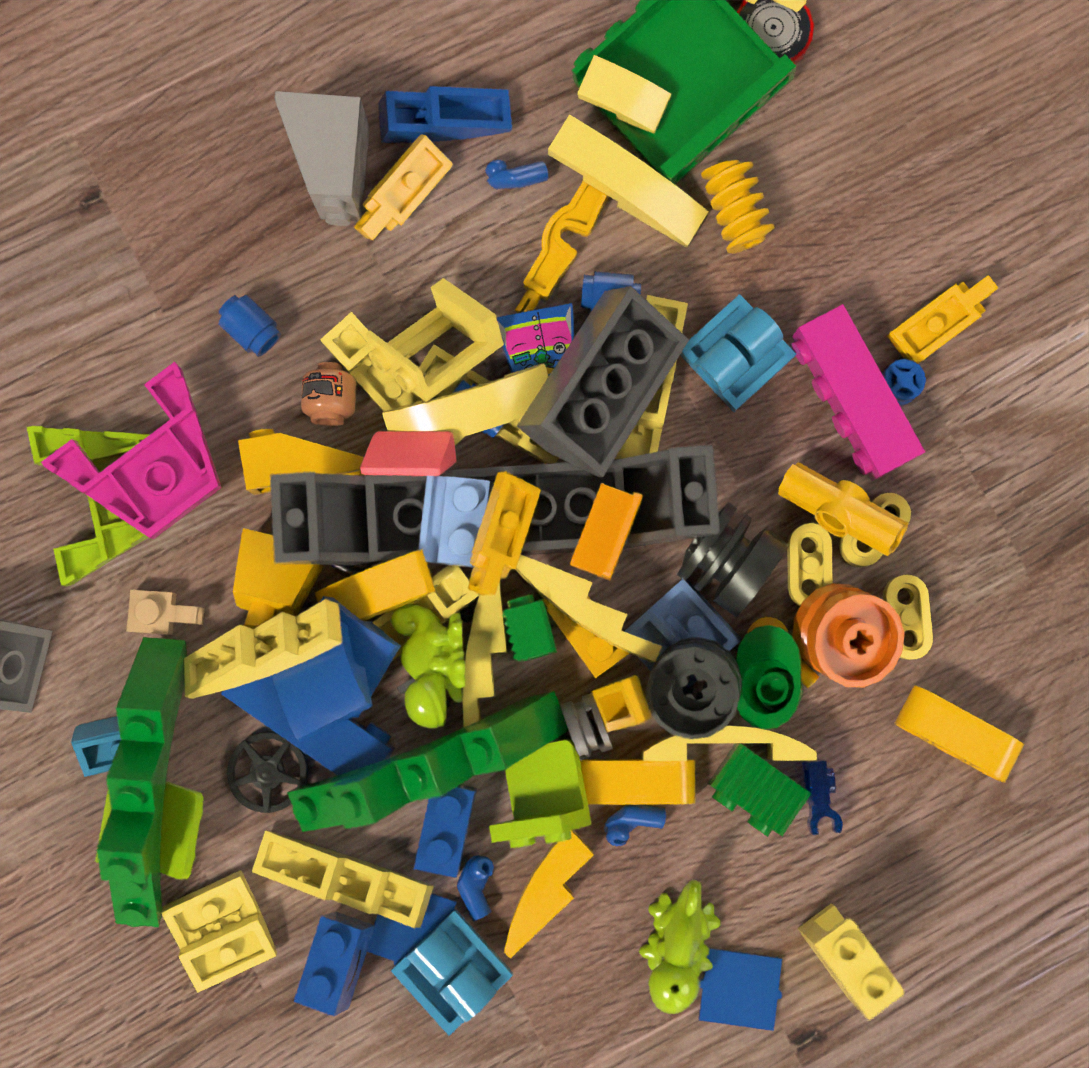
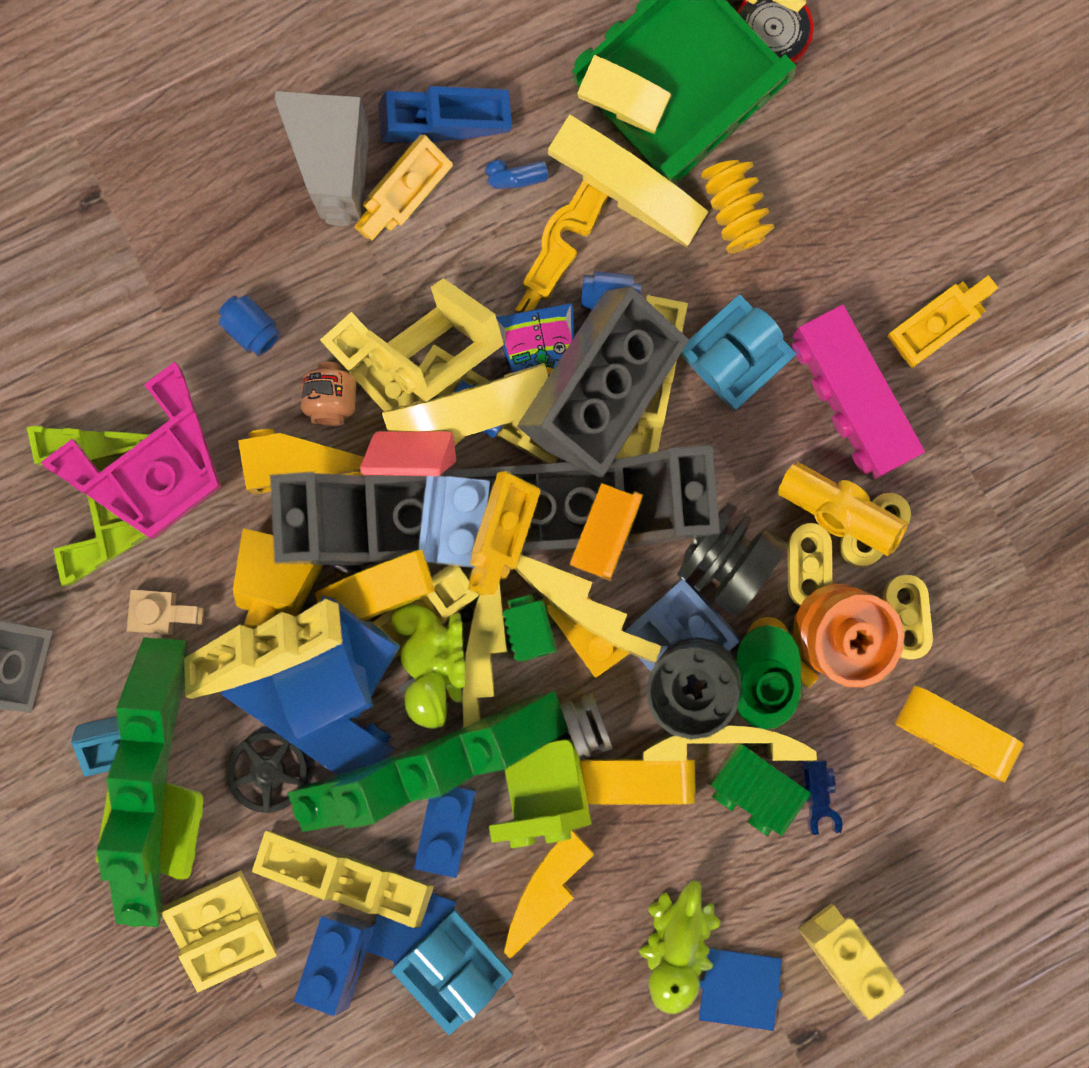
blue arm [457,855,494,921] -> none
yellow slope [592,675,652,732] -> none
blue arm [604,804,666,846] -> none
blue wheel [882,359,926,406] -> none

